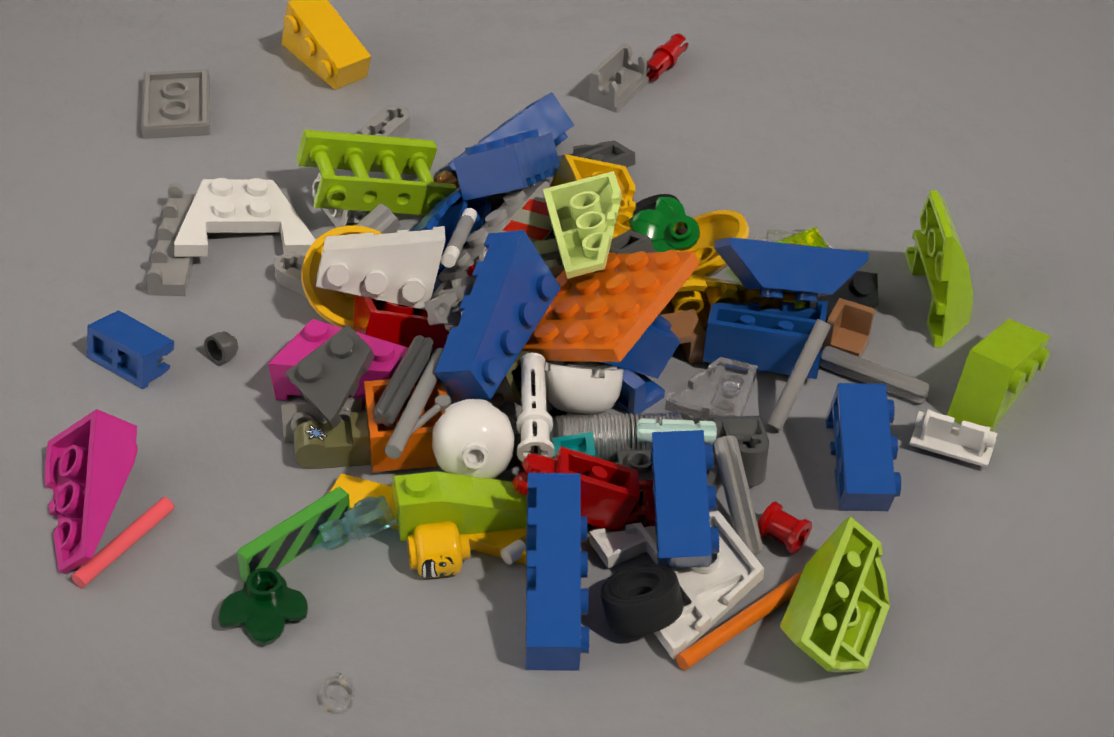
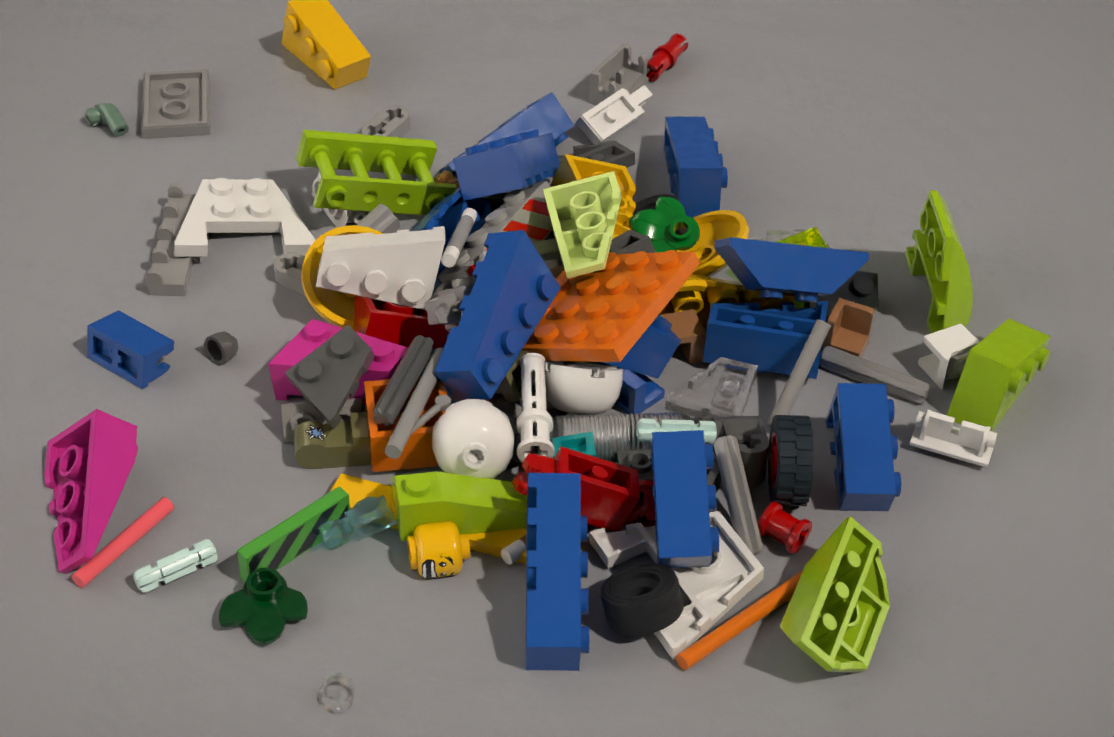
none -> sand green arm [85,103,129,137]
none -> light aqua axle [133,539,218,593]
none -> white hinge [575,85,653,145]
none -> blue wedge [664,116,728,218]
none -> black wheel [768,415,814,506]
none -> white window [918,323,980,390]

